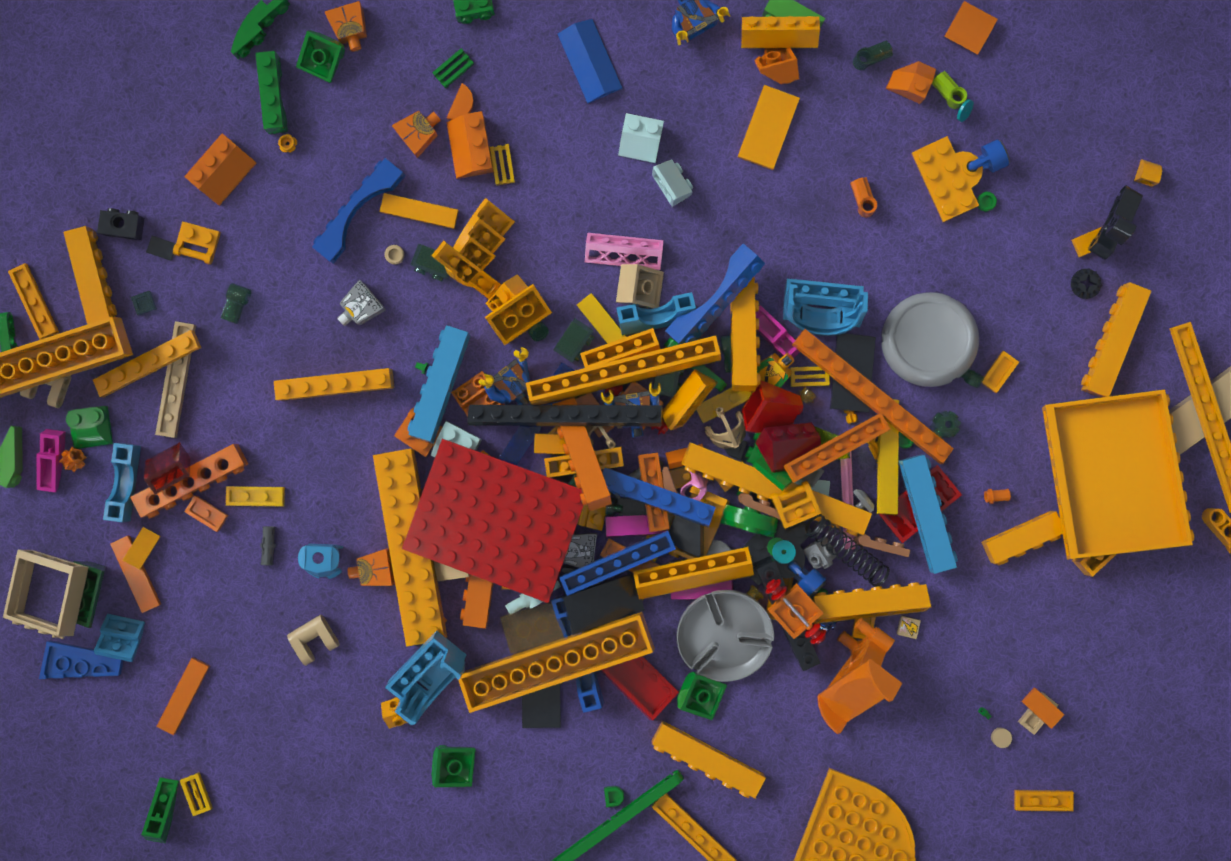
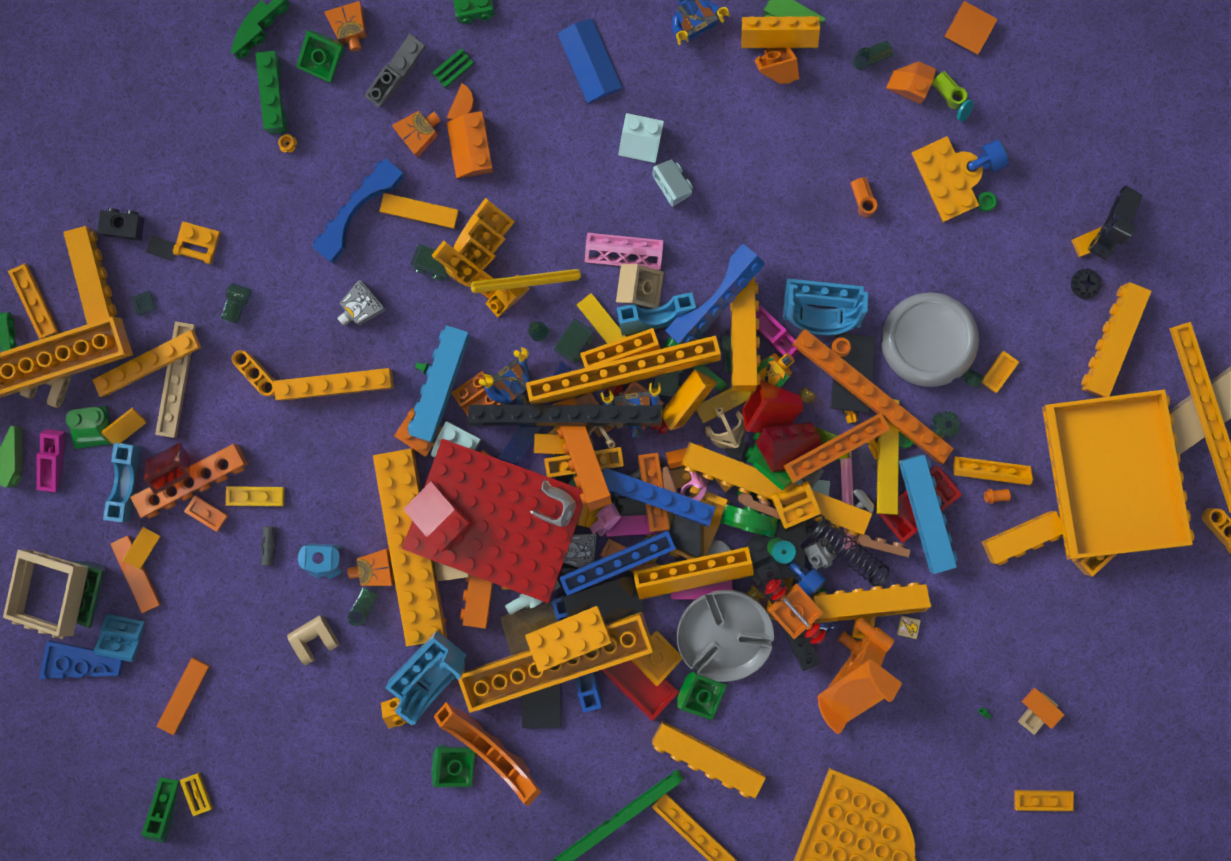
orange gear [60,447,87,472] -> none
orange slope [184,133,257,206] -> none
tan tile [385,245,405,265] -> none
light orange slope [485,284,552,345] -> none
yellow tile [490,144,515,186] -> none
green tile [604,786,624,807] -> none
light orange tile [737,85,800,170] -> none
yellow tile [790,367,830,387] -> none
tan tile [991,727,1012,748] -> none
light orange brick [1134,159,1162,187] -> none
none -> light orange tile [102,407,146,444]
none -> light orange beam [232,350,276,397]
none -> piece [348,587,378,626]
none -> dark grey slope [364,34,427,108]
none -> slope [404,481,472,552]
none -> orange arch [433,702,542,806]
none -> yellow axle [471,269,581,293]
none -> light orange plate [525,606,612,672]
none -> light grey piece [530,481,576,527]
none -> bright pink plate [590,503,621,536]
none -> light orange plate [631,631,682,686]
none -> orange plate [831,338,851,357]
none -> light orange plate [953,456,1033,485]

